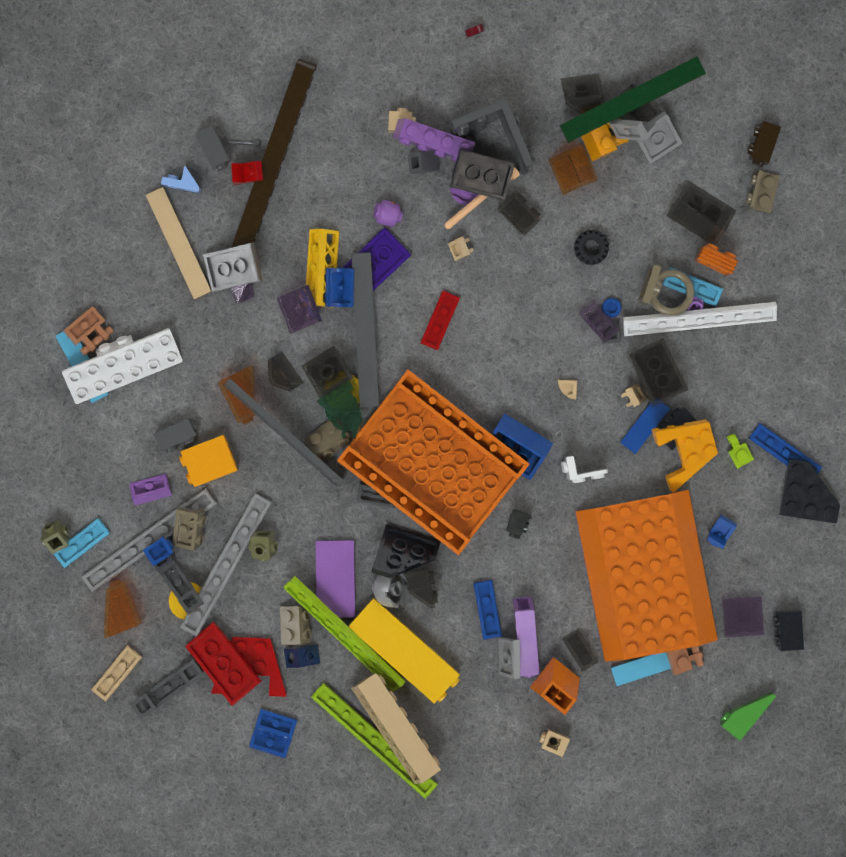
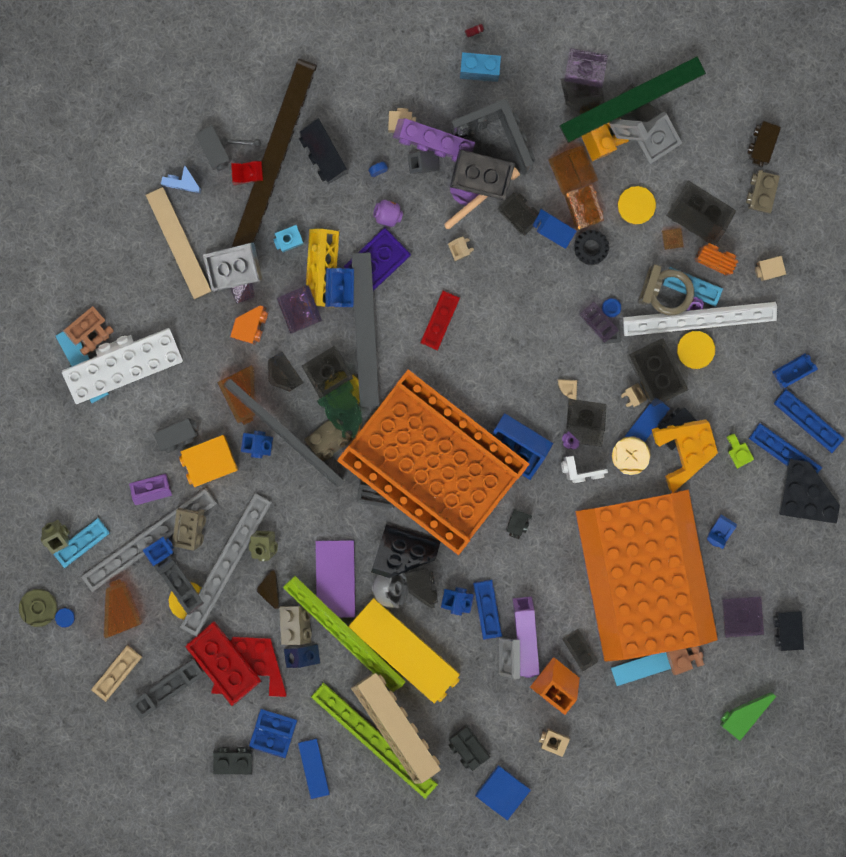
none -> olive tile [19,589,57,627]
none -> blue tile [55,608,75,628]
none -> pearl dark grey bracket [213,747,252,775]
none -> orange slope [230,305,268,345]
none -> blue brick [241,430,273,459]
none -> dark brown slope [257,569,280,609]
none -> medium azure brick [273,225,304,252]
none -> blue tile [298,738,330,799]
none -> black slope [299,118,348,184]
none -> blue tile [368,162,389,177]
none -> blue brick [441,587,474,616]
none -> pearl dark grey brick [448,725,490,771]
none -> dark azure brick [460,52,501,82]
none -> blue slope [475,765,531,820]
none -> blue hinge [533,209,577,249]
none -> medium lavender plate [562,430,581,449]
none -> clear purple plate [564,48,608,88]
none -> clear orange bracket [564,184,604,230]
none -> clear smoke slope [566,399,607,447]
none -> yellow tile [612,436,651,475]
none -> yellow tile [617,186,656,225]
none -> clear orange tile [662,228,684,250]
none -> yellow tile [677,331,715,369]
none -> tan brick [755,256,786,281]
none -> blue hinge [772,353,818,389]
none -> blue tile [773,389,844,453]

